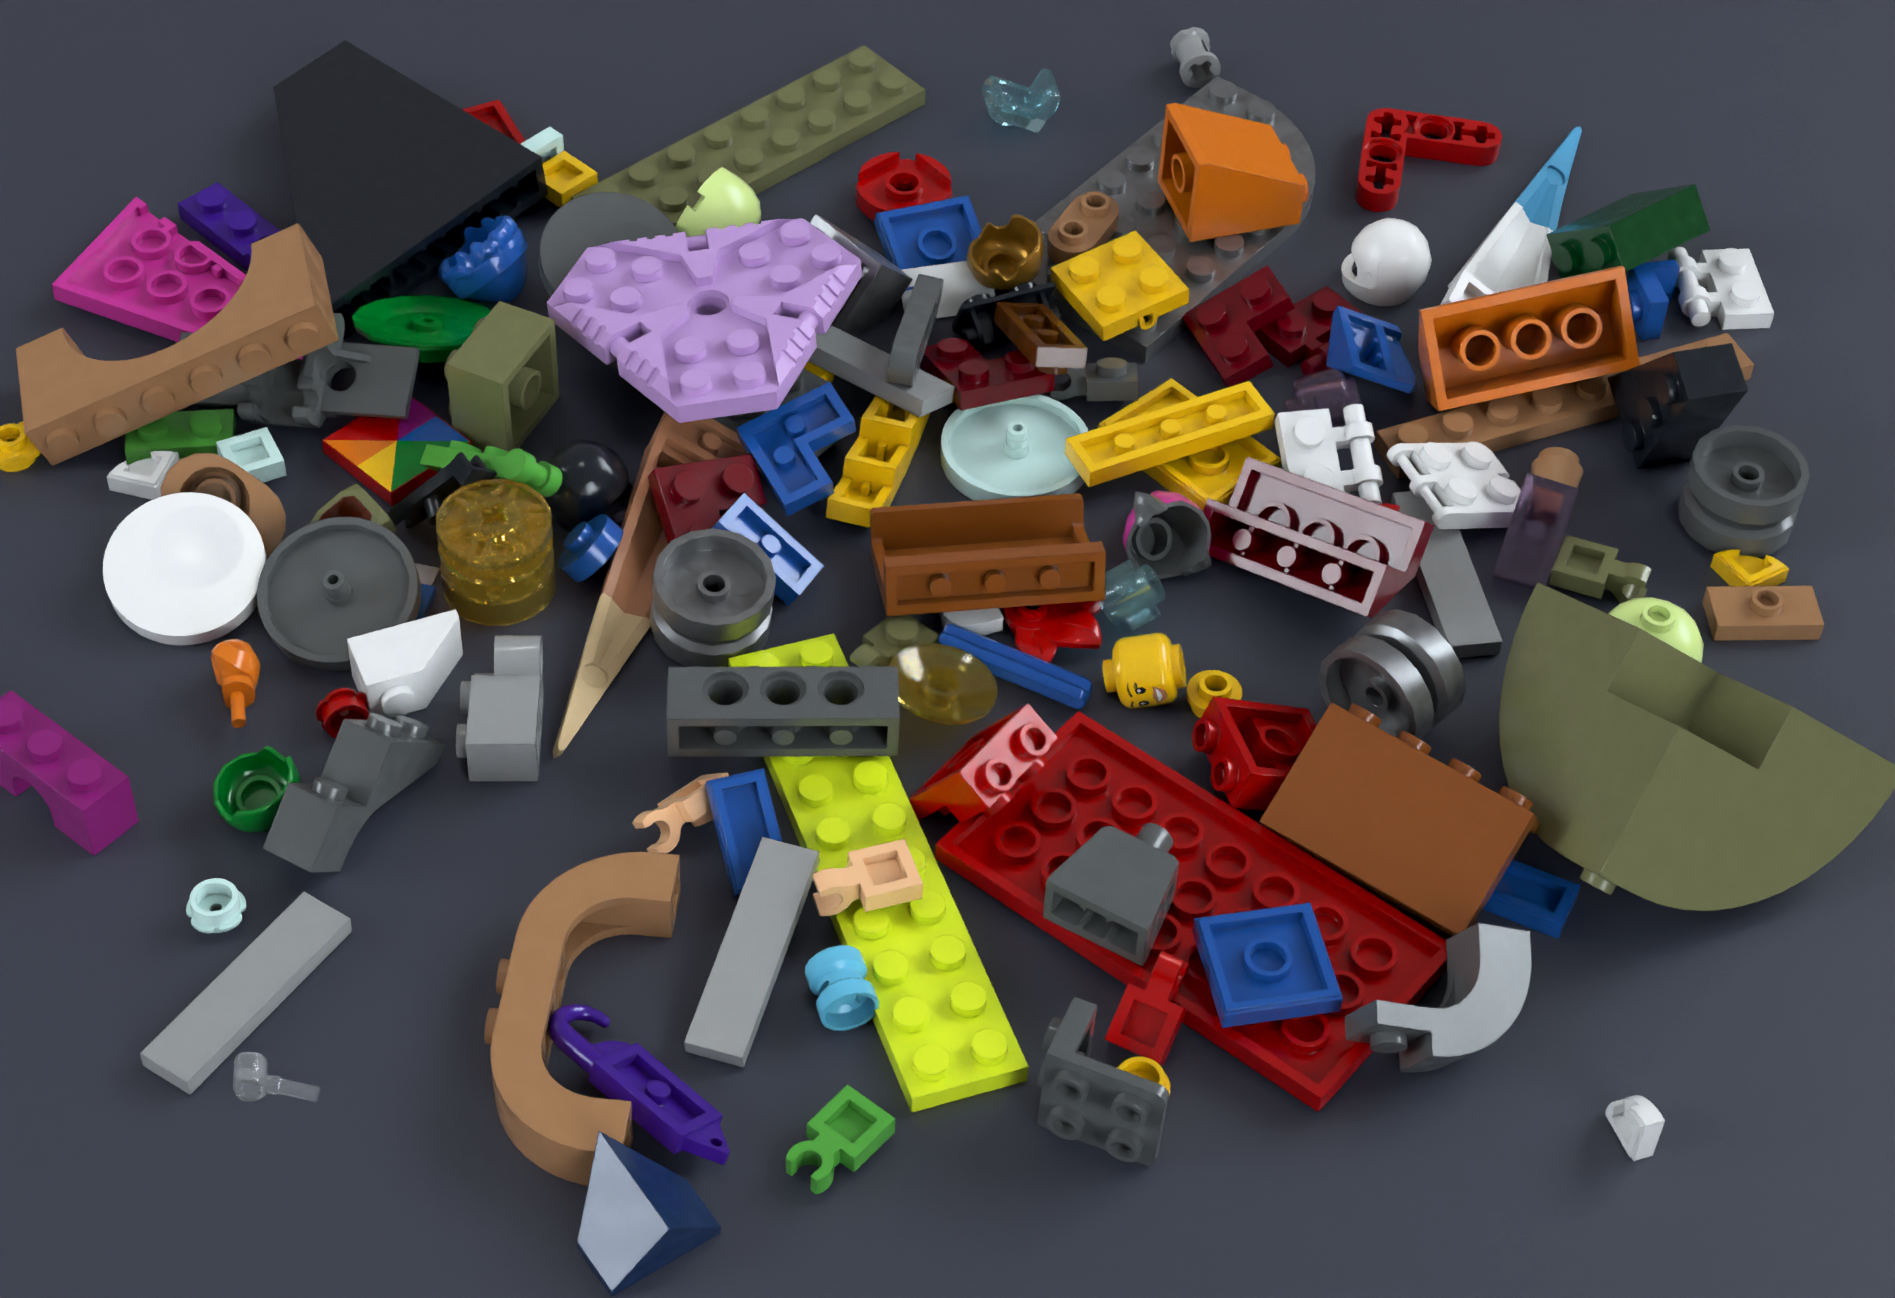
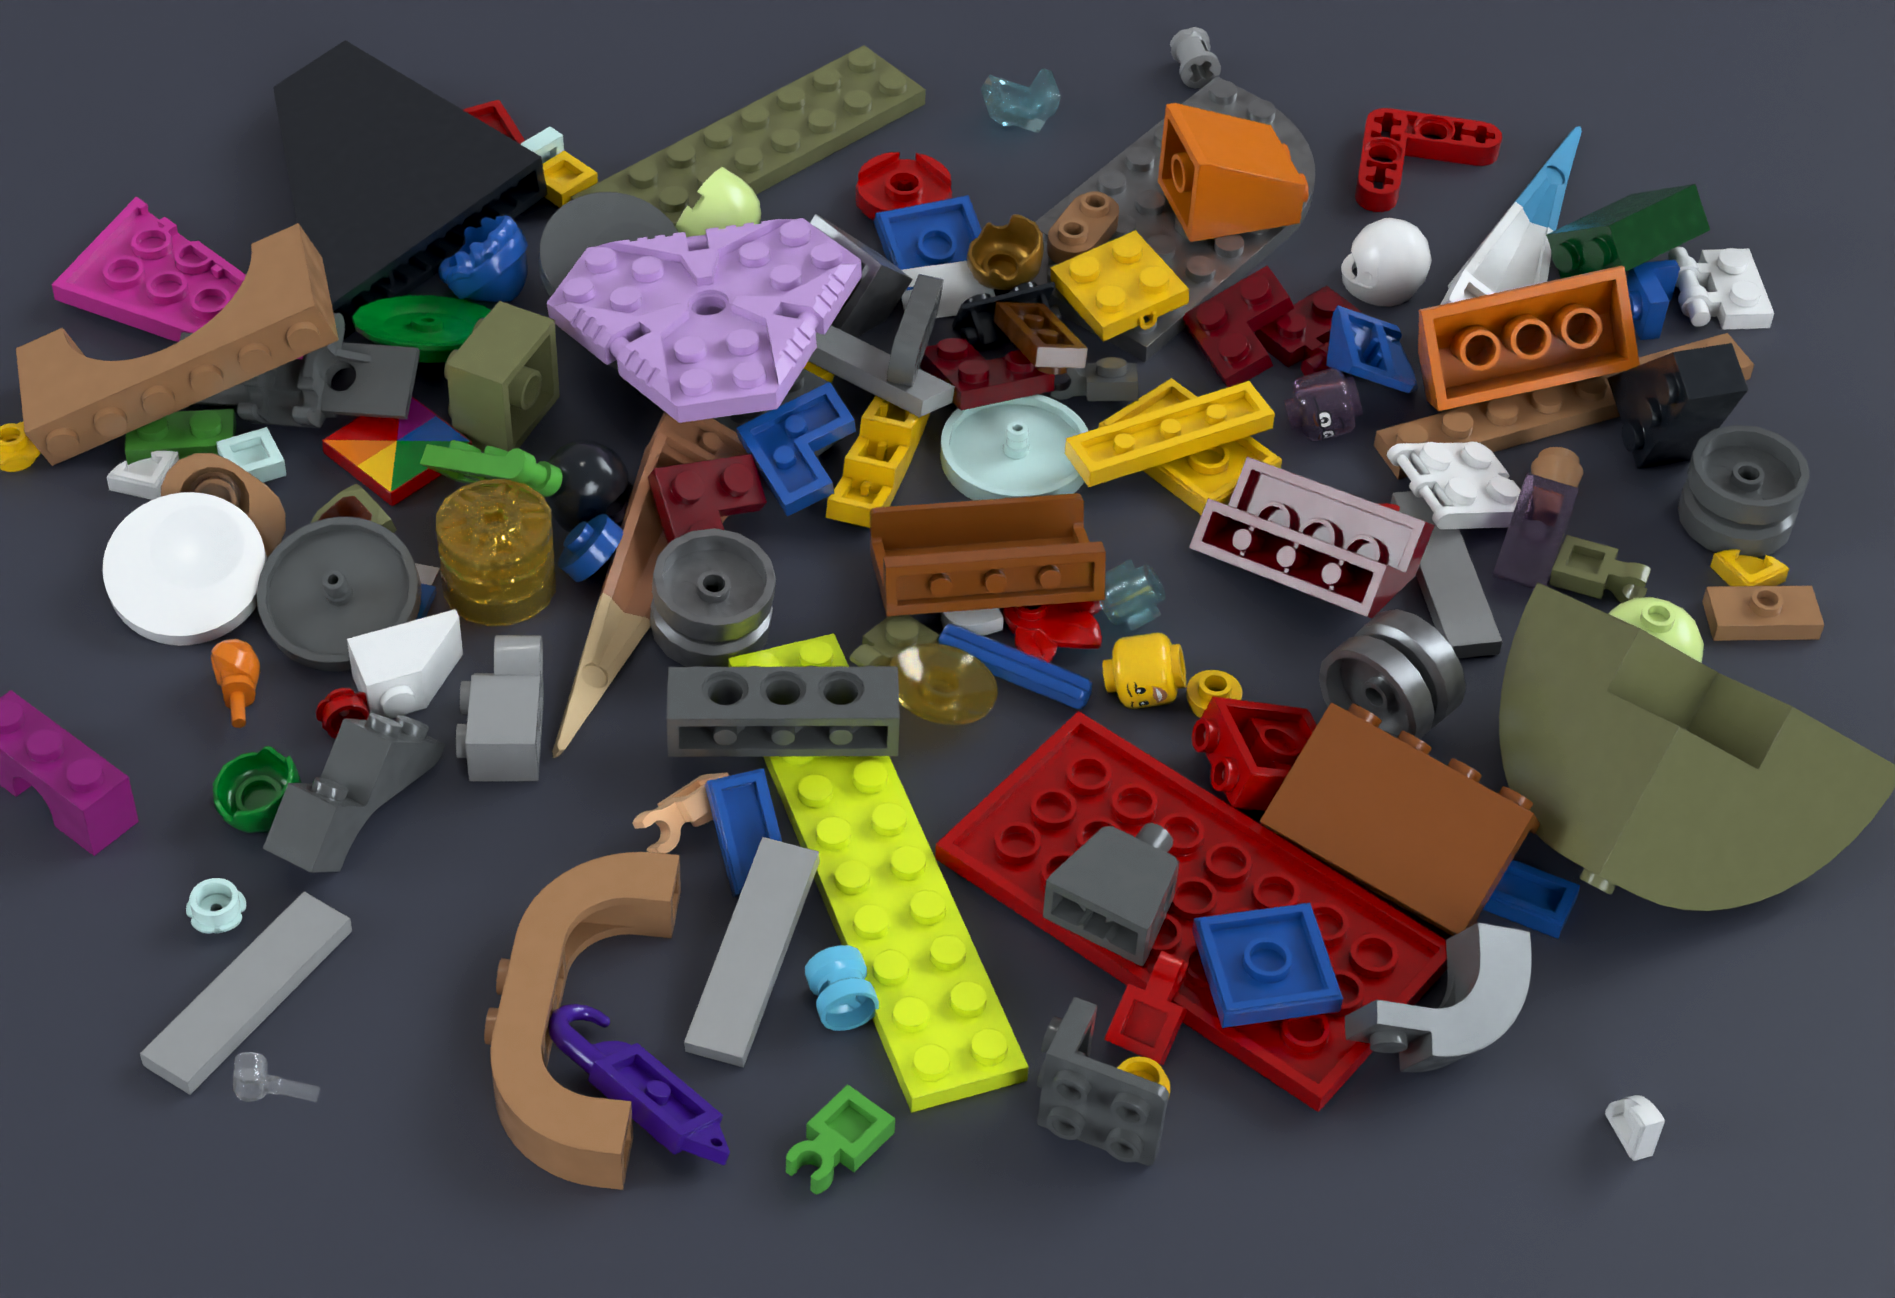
dark purple plate [177,182,280,272] -> none
black piece [388,452,497,528] -> none
slope [577,1131,721,1297] -> none
plate [711,493,824,606] -> none
light nougat plate [813,839,923,916] -> none
red plate [908,703,1058,823] -> none
dark grey hat [1123,490,1212,579] -> none
white plate [1274,404,1383,504] -> none

